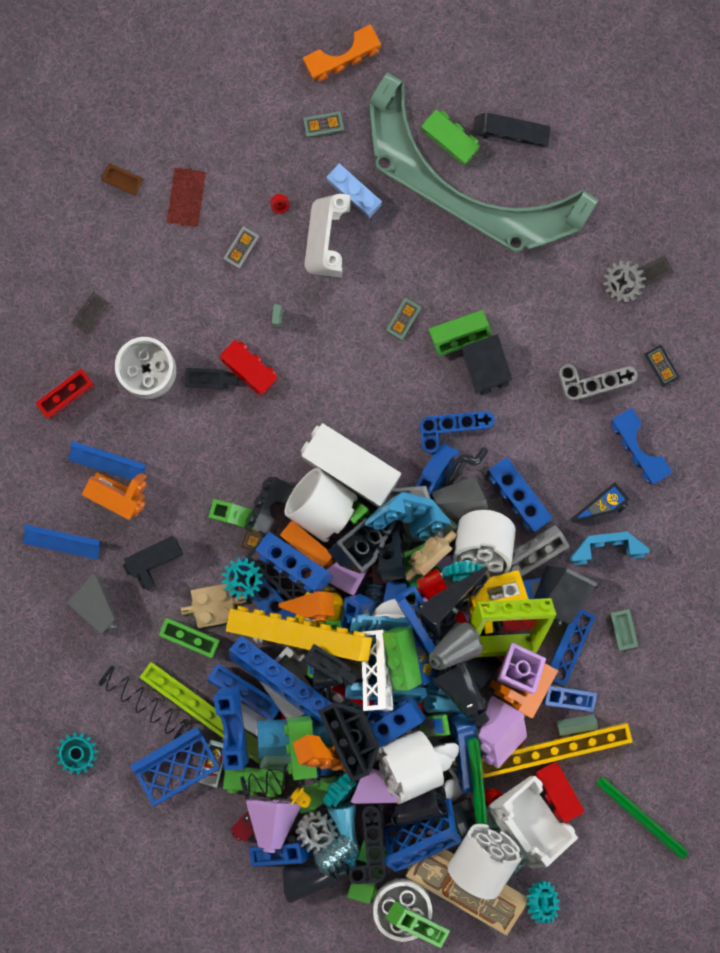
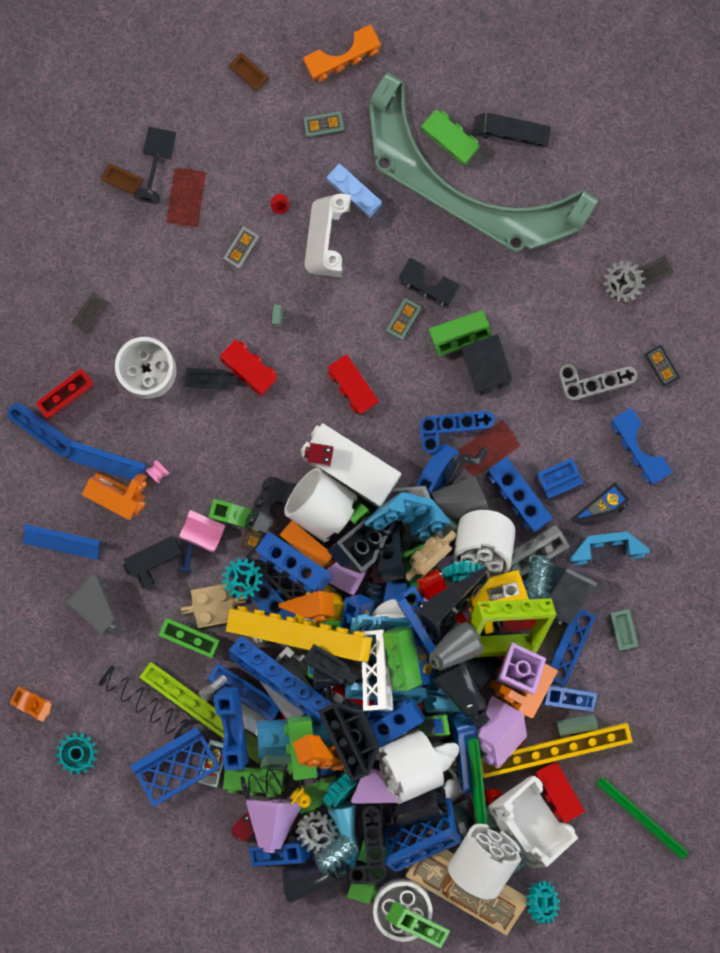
none -> blue plate [7,403,74,457]
none -> orange brick [10,686,52,722]
none -> black piece [133,127,177,204]
none -> bright pink wheel [146,460,170,484]
none -> dark blue piece [178,539,194,574]
none -> bright pink panel [179,510,225,552]
none -> light grey piece [199,675,228,702]
none -> reddish brown tile [228,53,269,92]
none -> dark red brick [304,443,334,467]
none -> red brick [327,354,379,415]
none -> black arch [398,258,460,308]
none -> clear red piece [458,420,520,476]
none -> clear light blue piece [525,555,555,599]
none -> blue plate [537,458,583,499]

